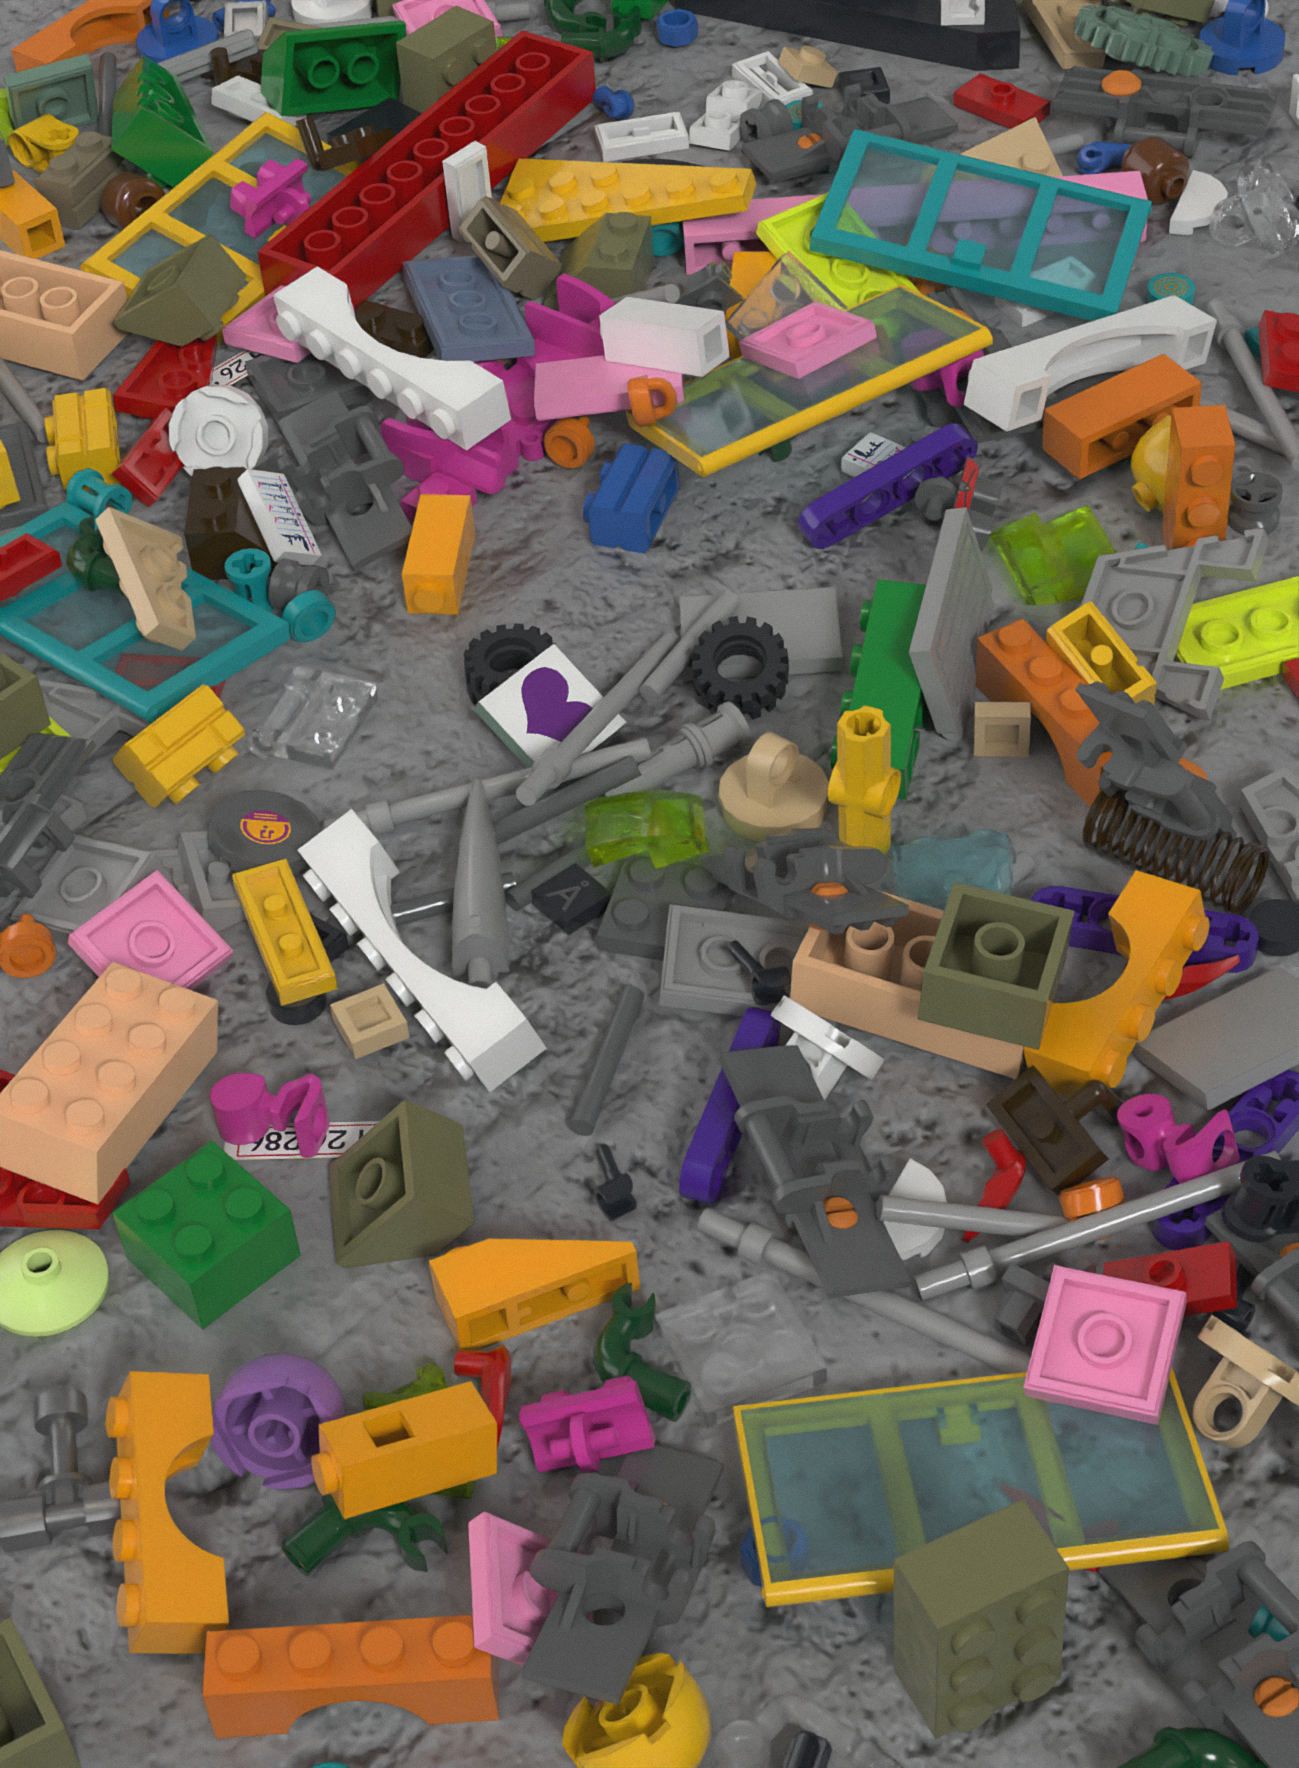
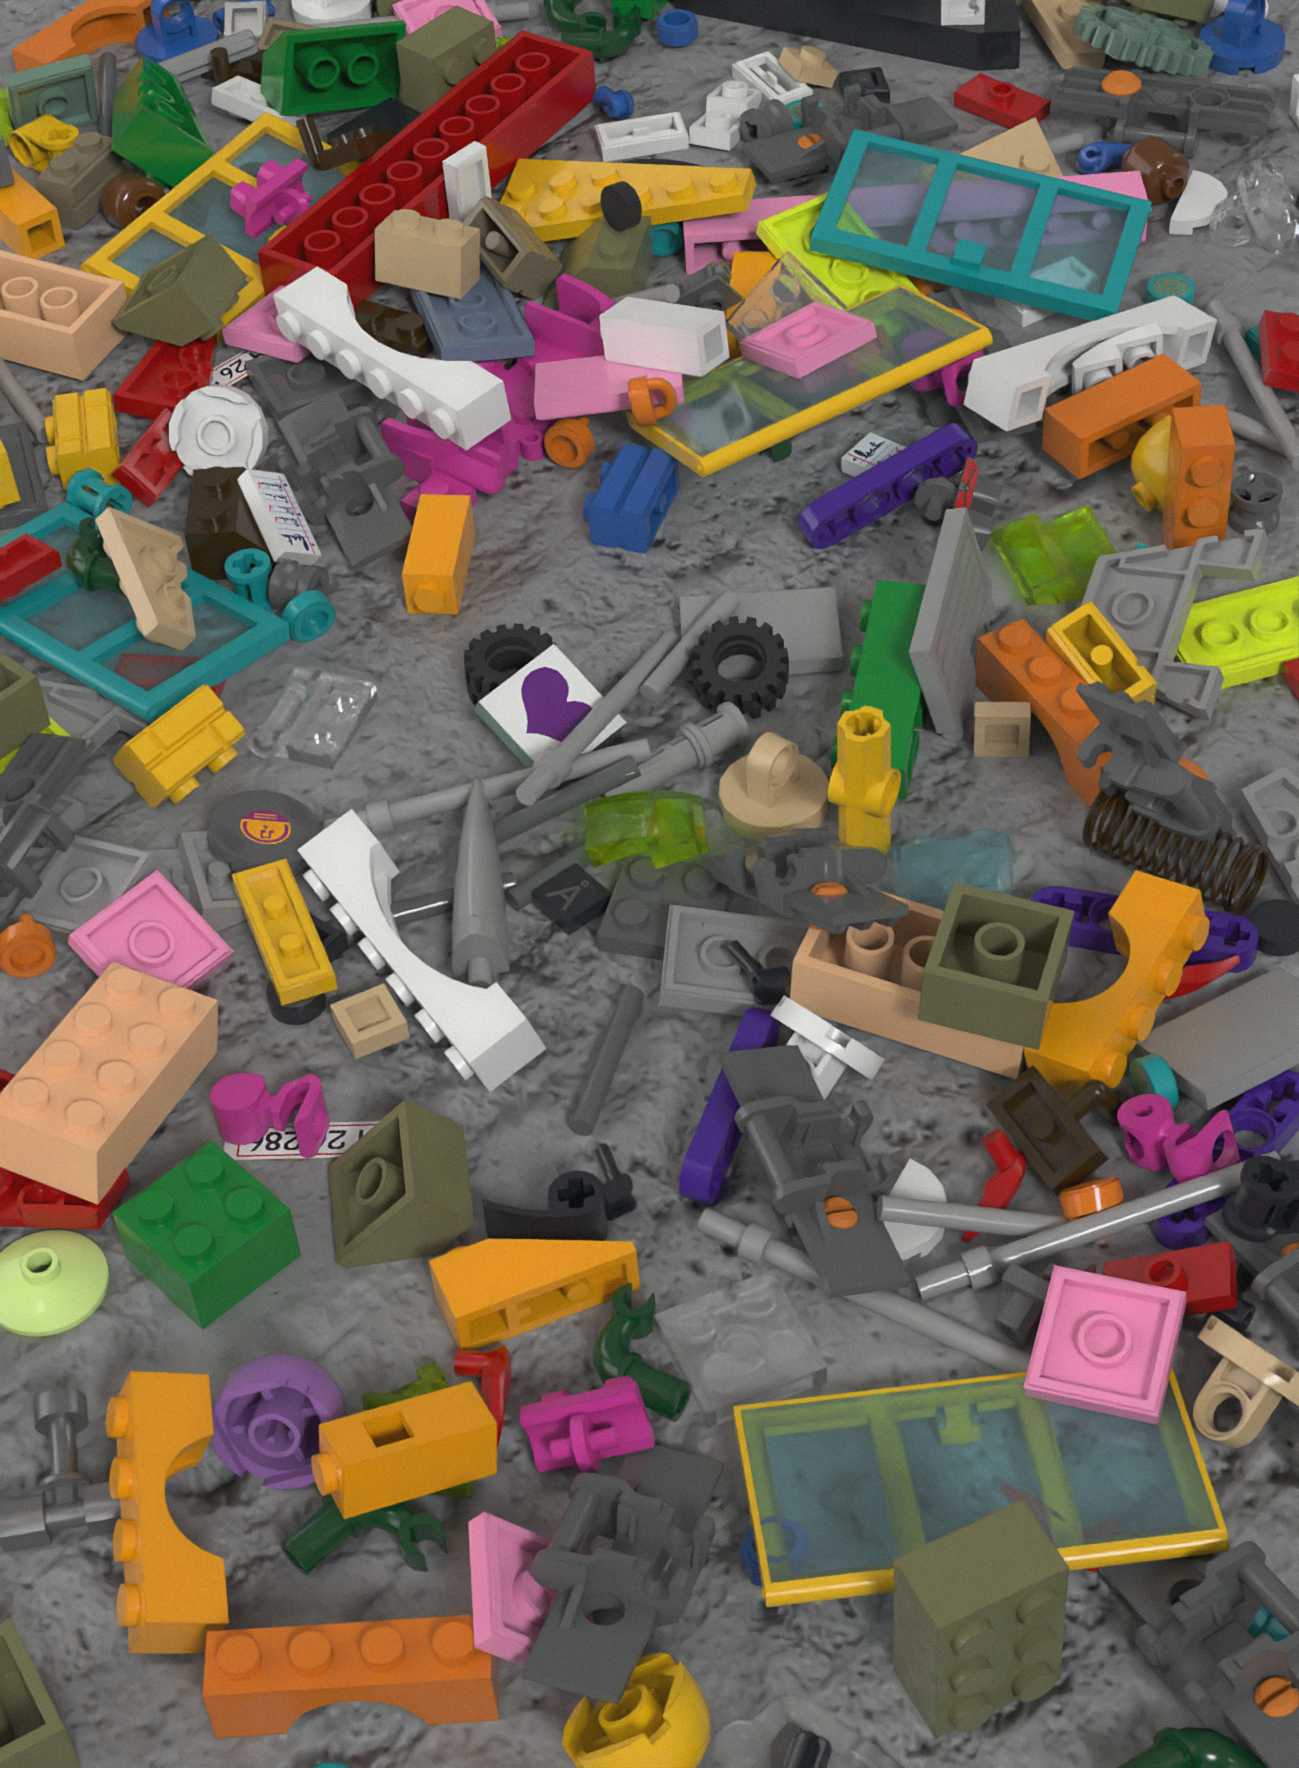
none -> tan brick [375,209,480,300]
none -> black panel [482,1171,609,1241]
none -> black tile [600,181,642,232]
none -> white slope [1072,322,1163,396]
none -> teal tile [1129,1053,1179,1111]

